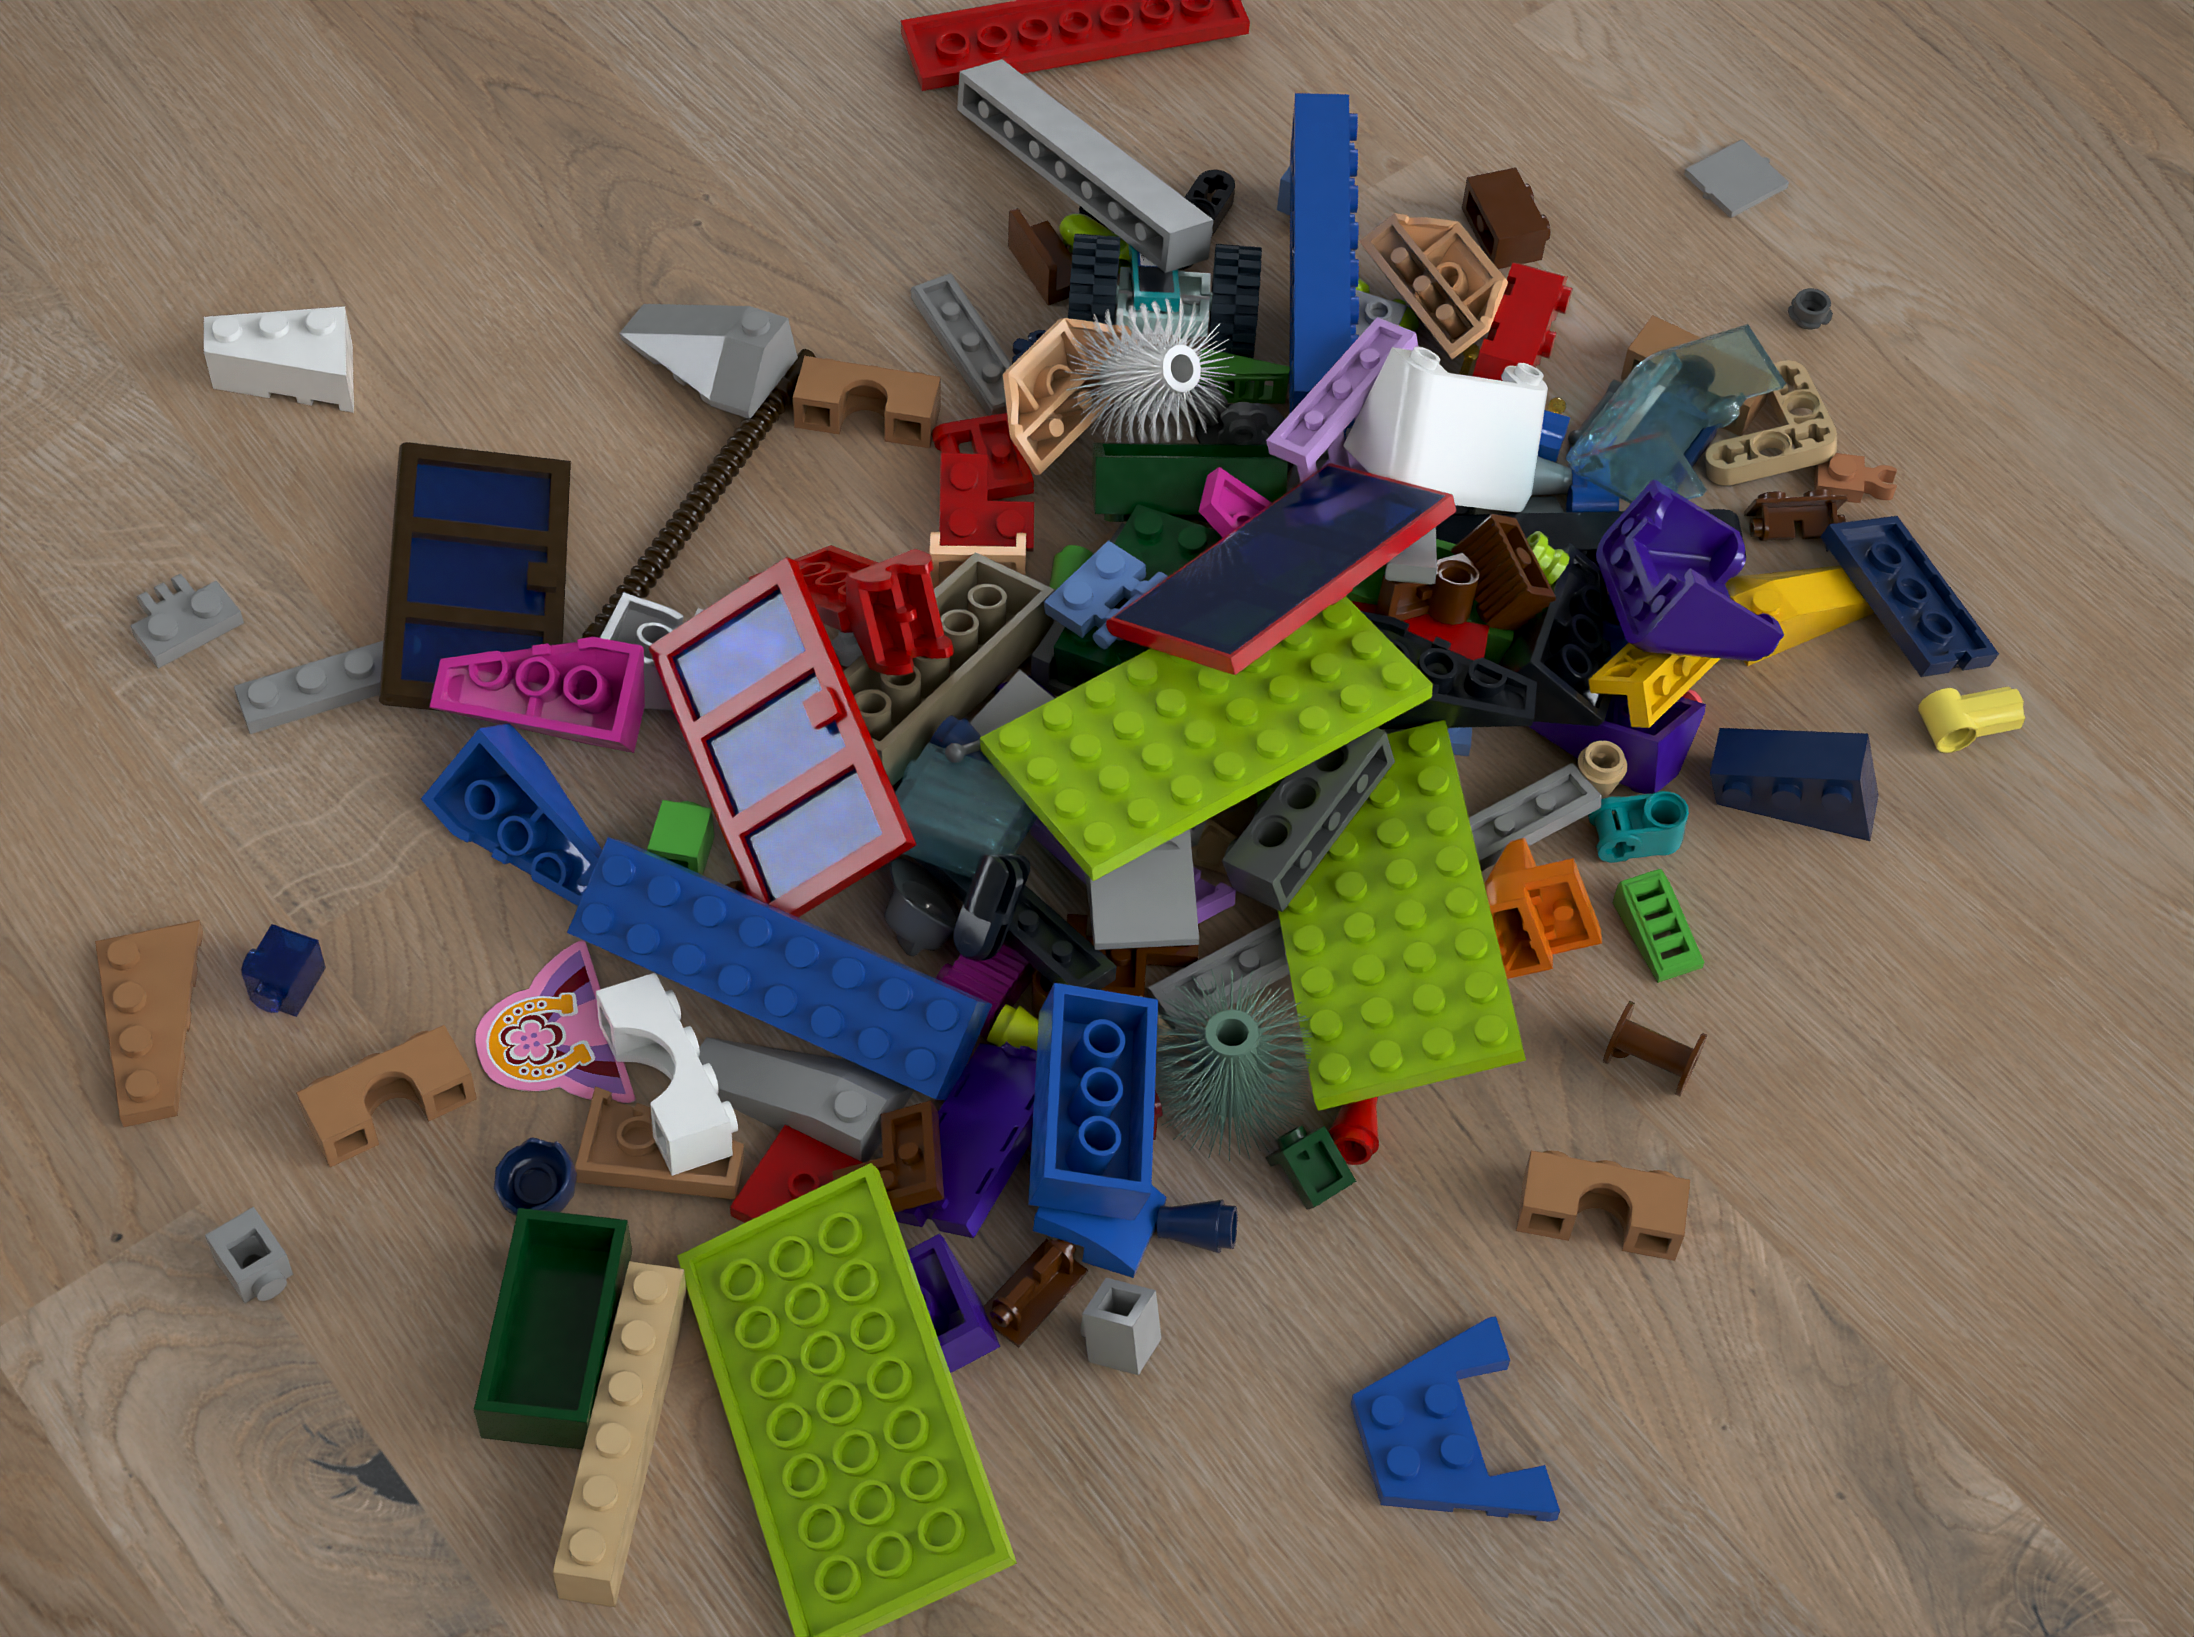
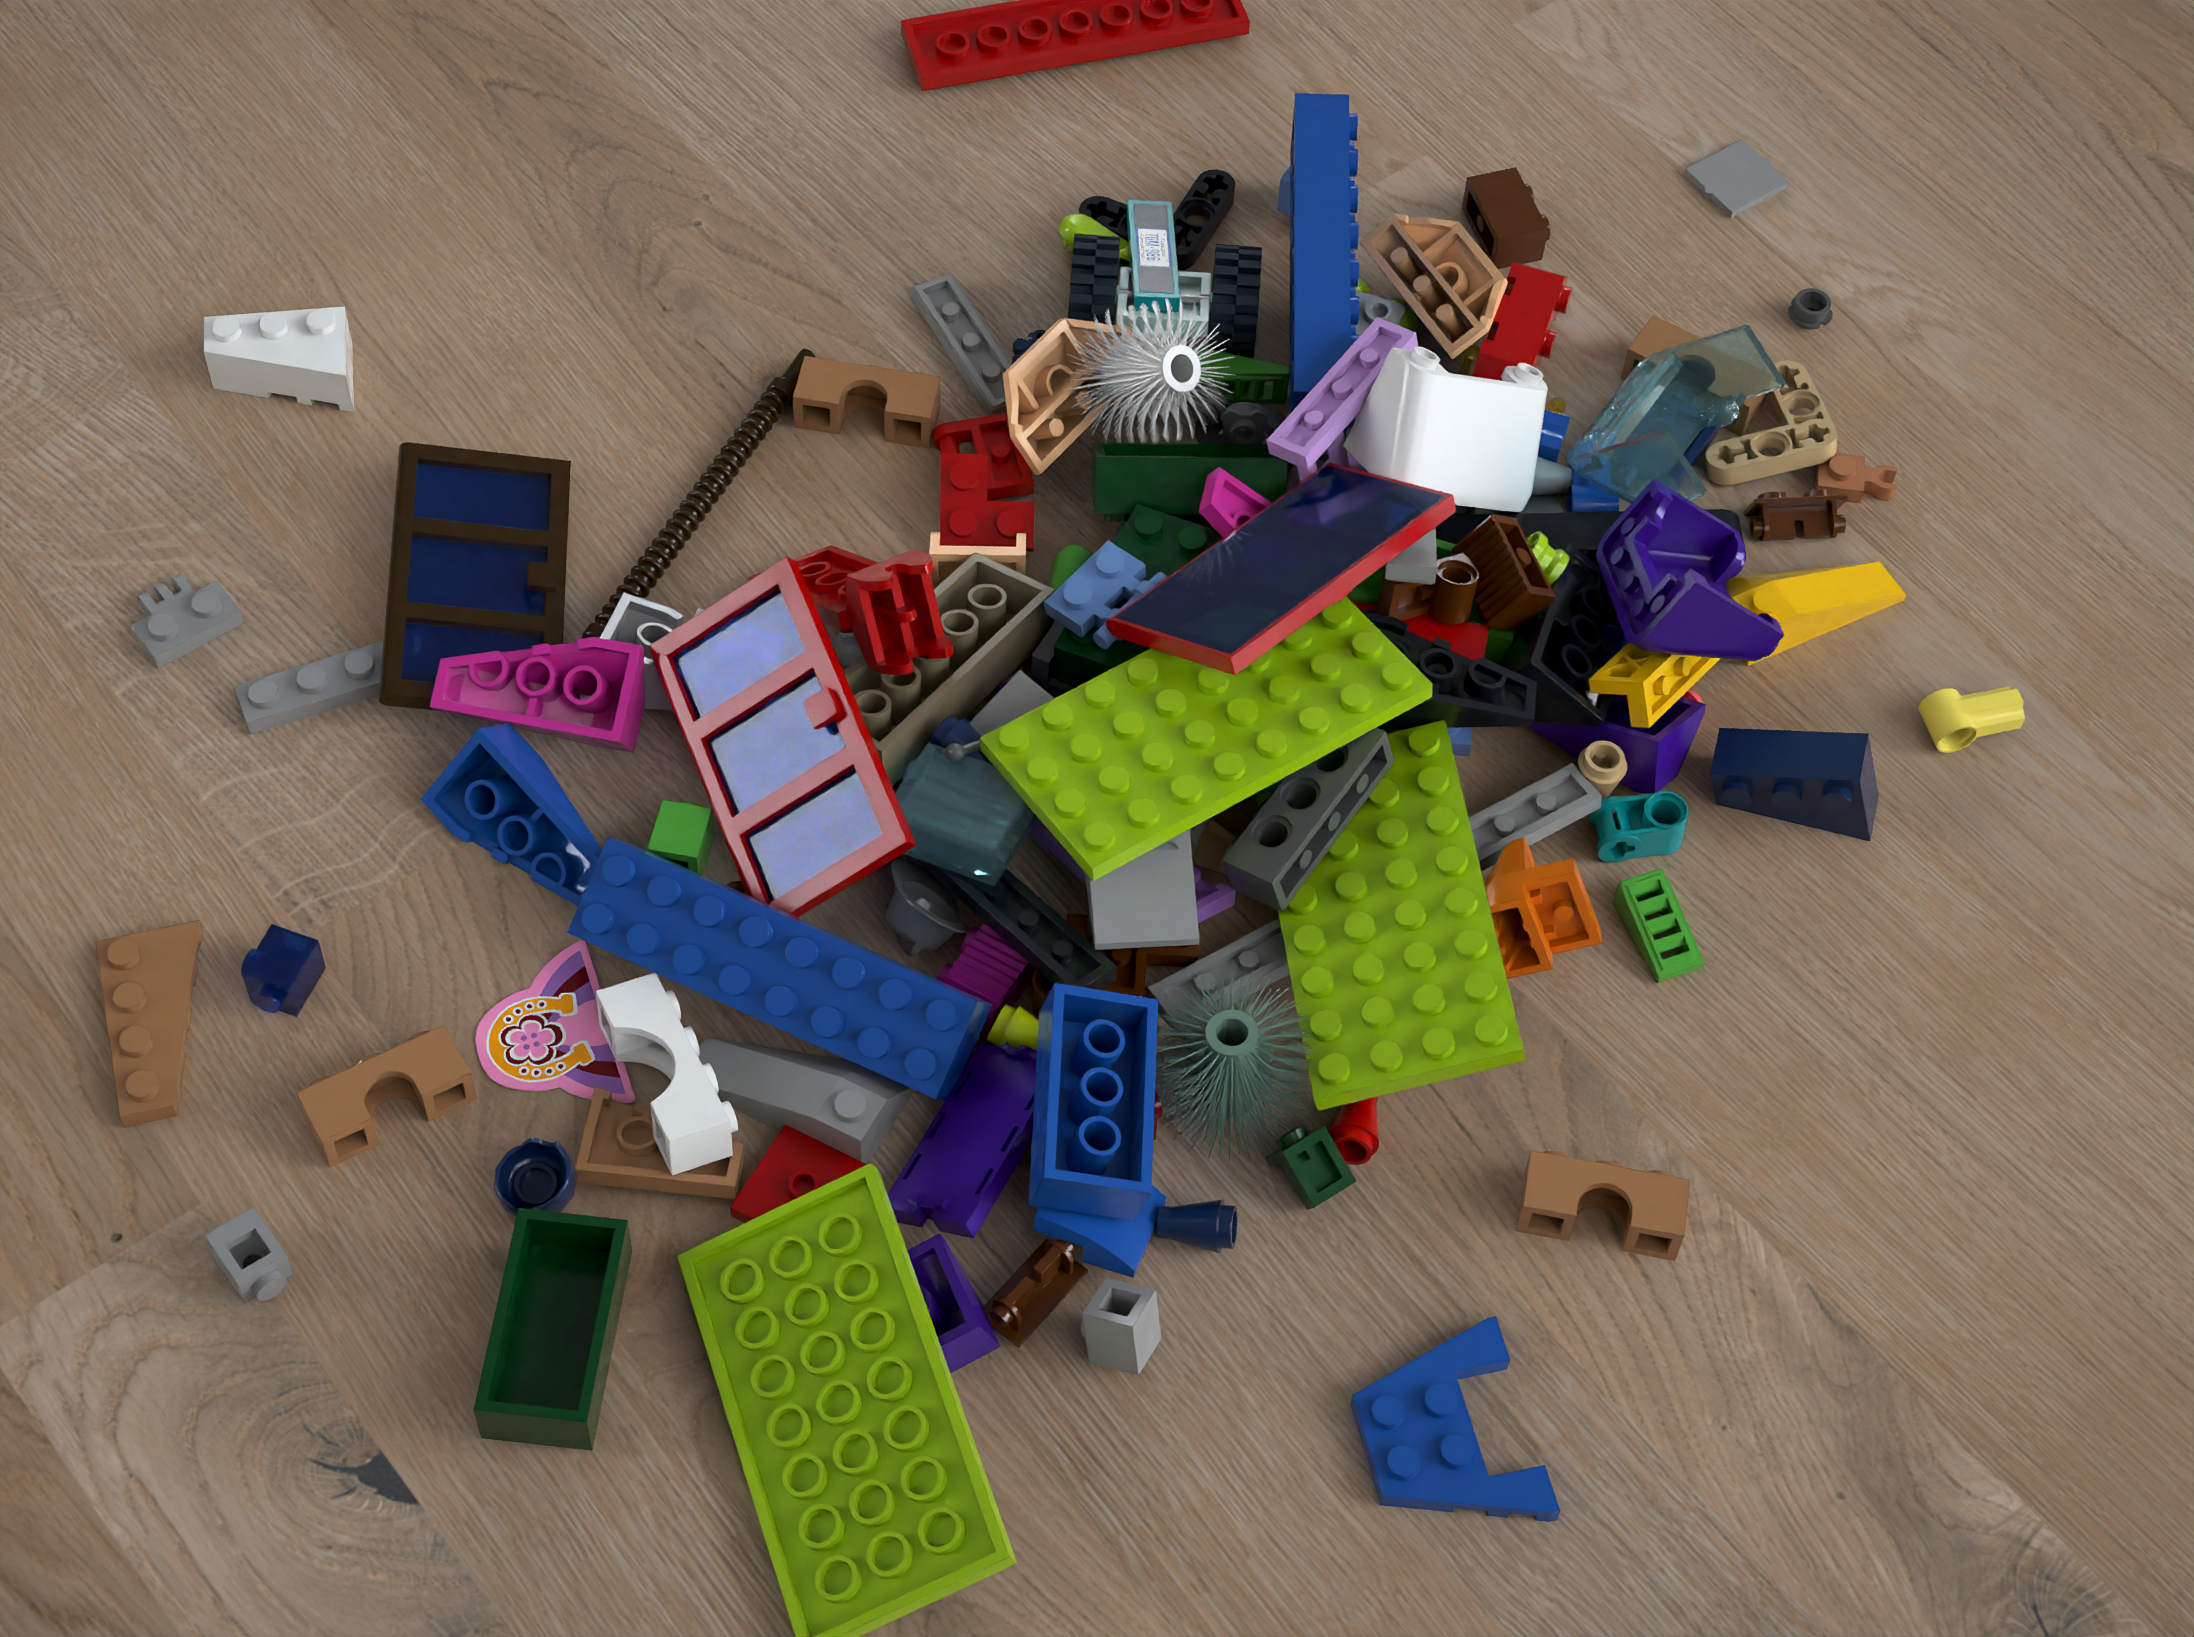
tan brick [553,1261,688,1607] -> none
light grey wedge [619,304,798,419] -> none
reddish brown plate [833,1100,944,1213] -> none
black arm [953,854,1030,961] -> none
light grey brick [957,59,1213,273] -> none
reddish brown panel [1008,208,1072,306] -> none
dark grey hinge [1568,379,1623,447] -> none
reddish brown piece [1603,1001,1707,1097] -> none
dark blue piece [1820,516,1999,677] -> none

